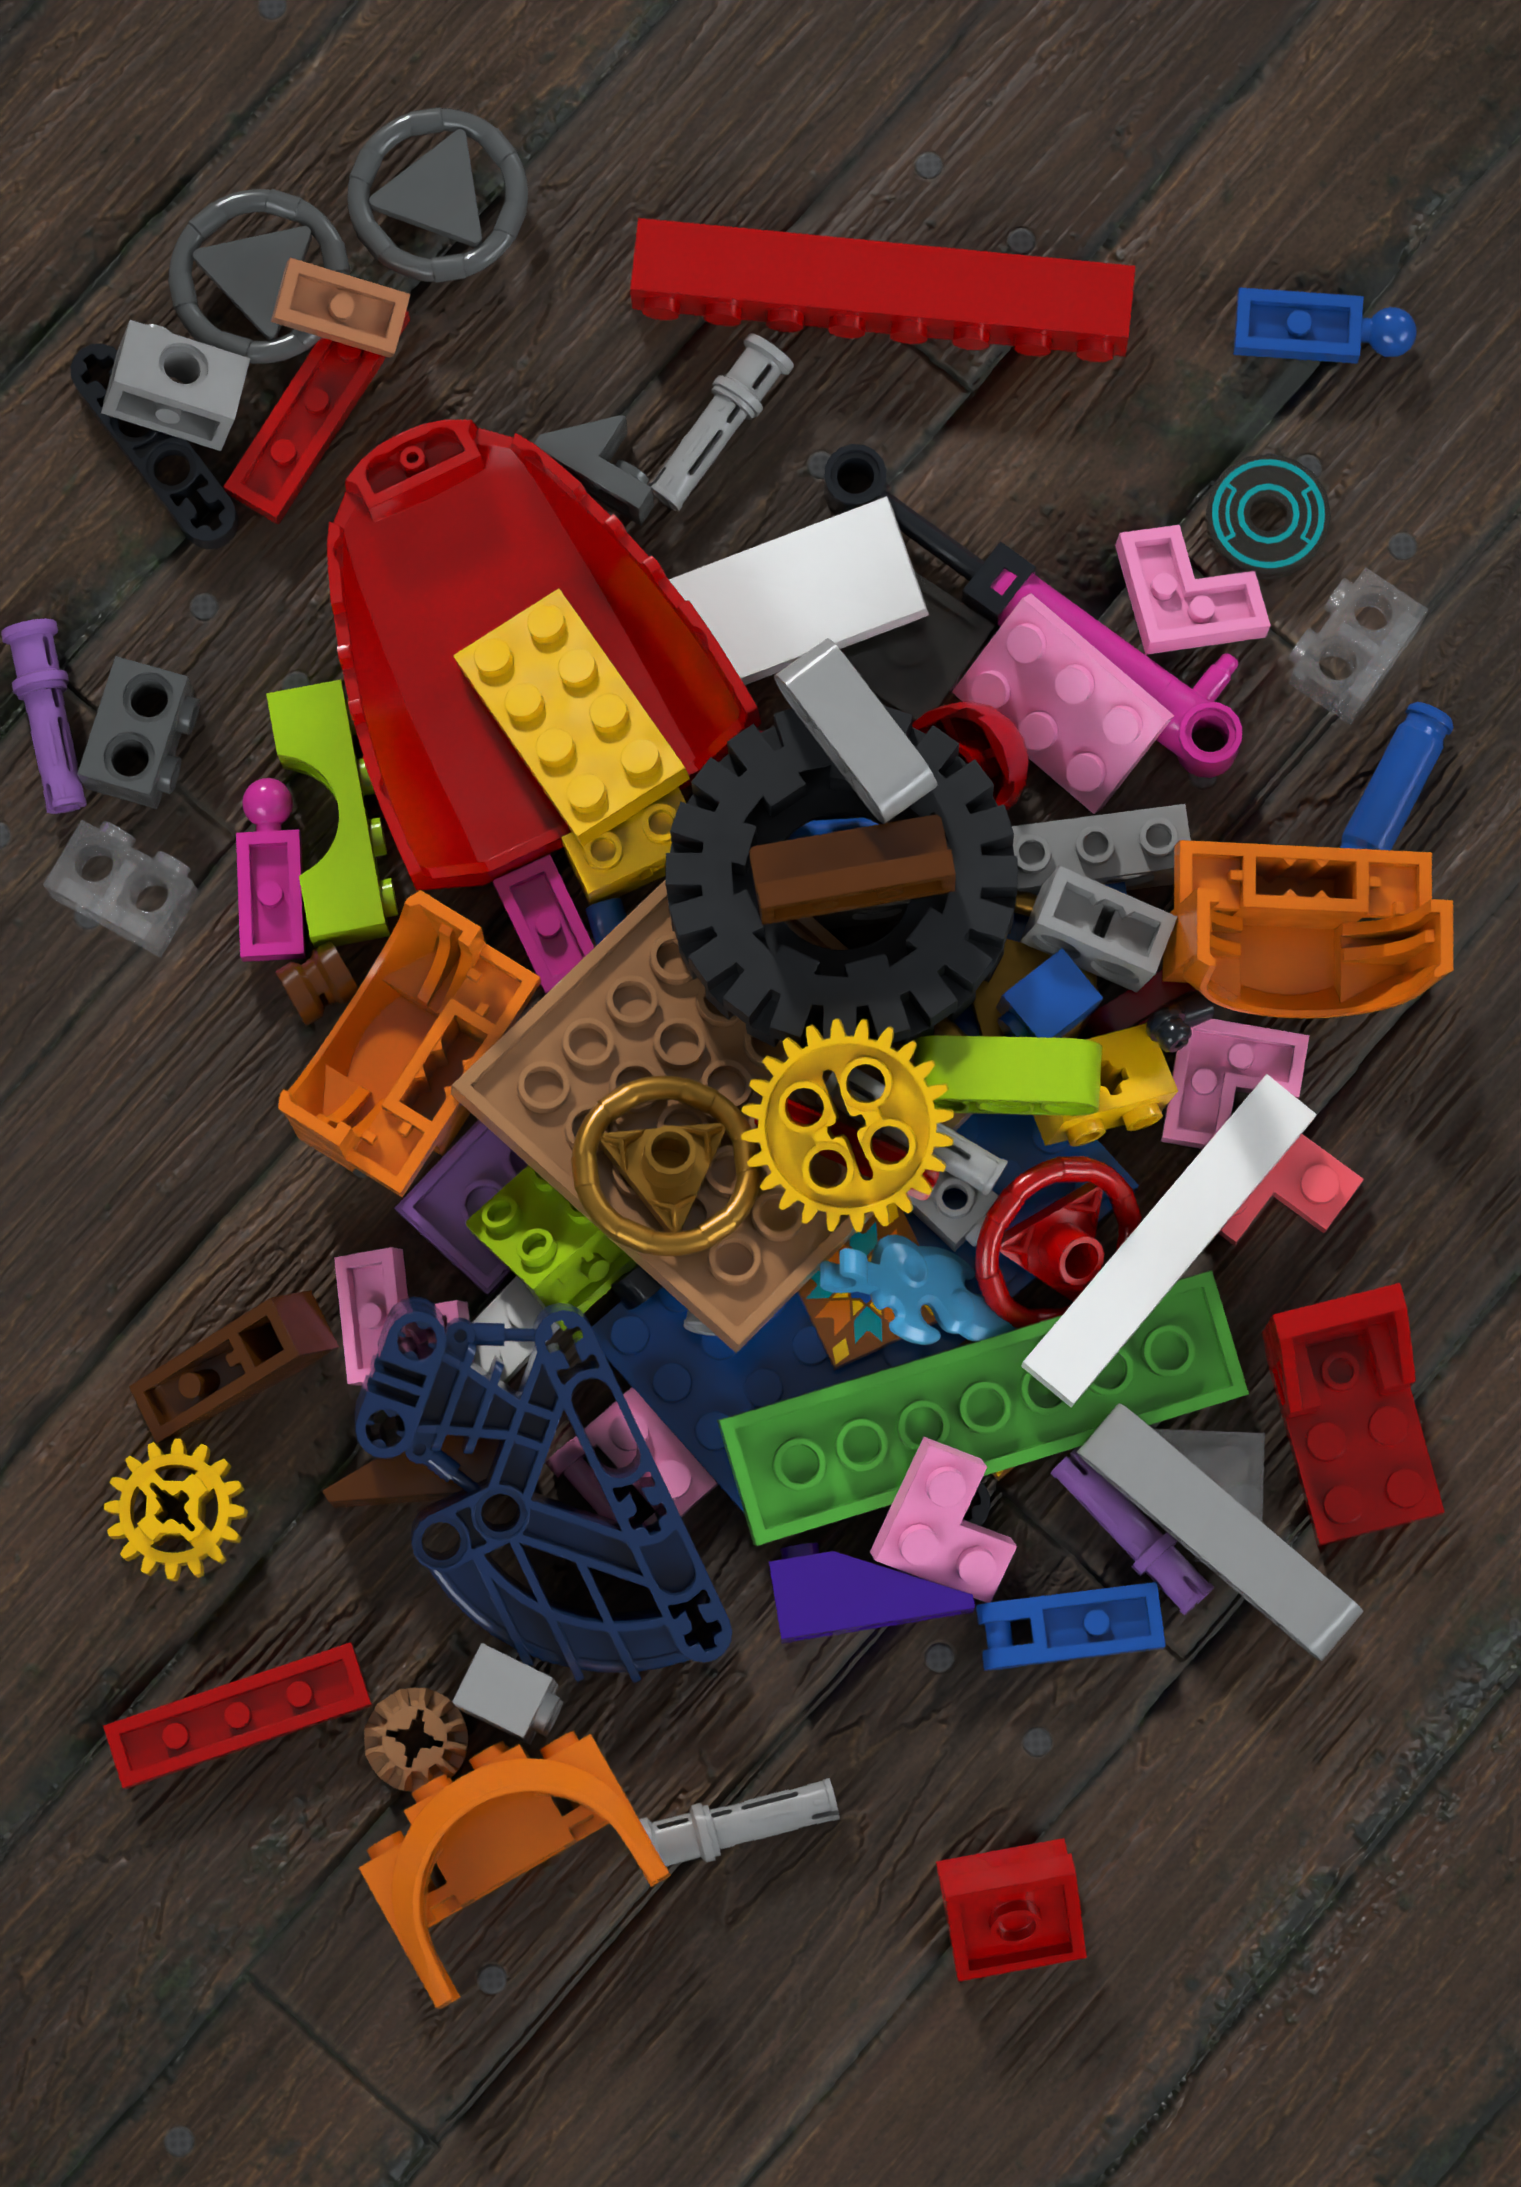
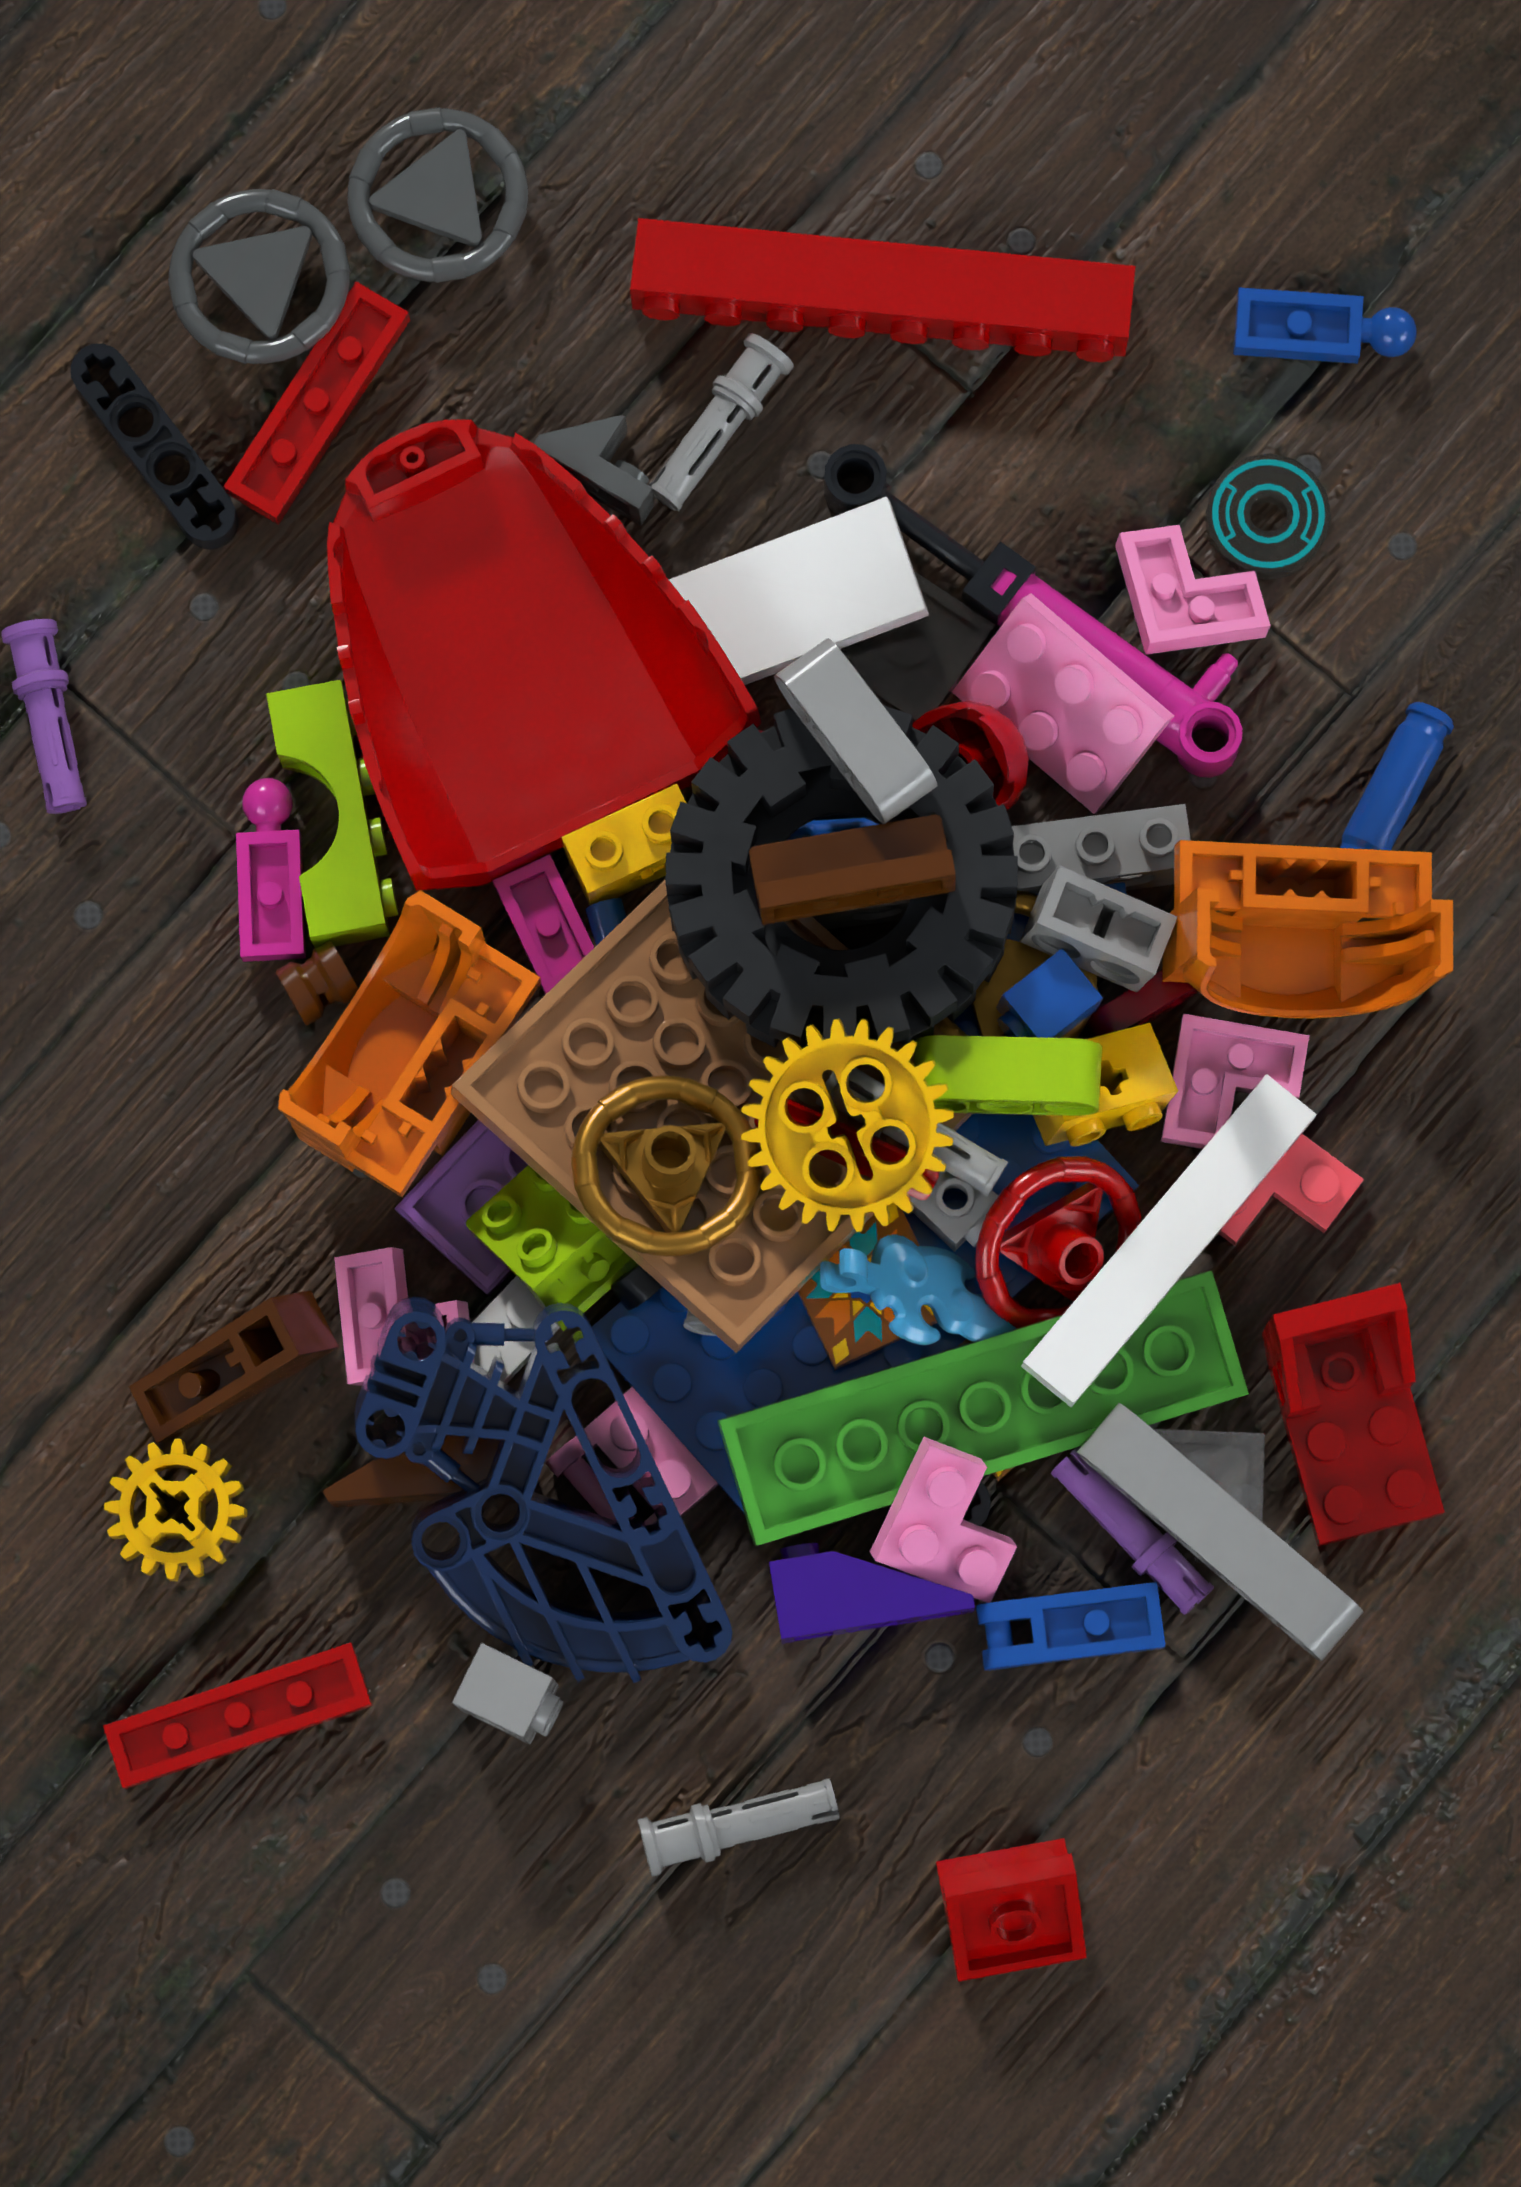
clear brick [43,820,199,958] -> none
dark grey brick [77,656,200,809] -> none
light grey brick [101,320,250,451] -> none
nougat plate [271,258,411,358] -> none
orange piece [359,1731,671,2009] -> none
medium nougat gear [364,1688,468,1792] -> none
yellow plate [453,588,690,847] -> none
black arm [1146,990,1214,1052] -> none
clear brick [1288,567,1428,725] -> none

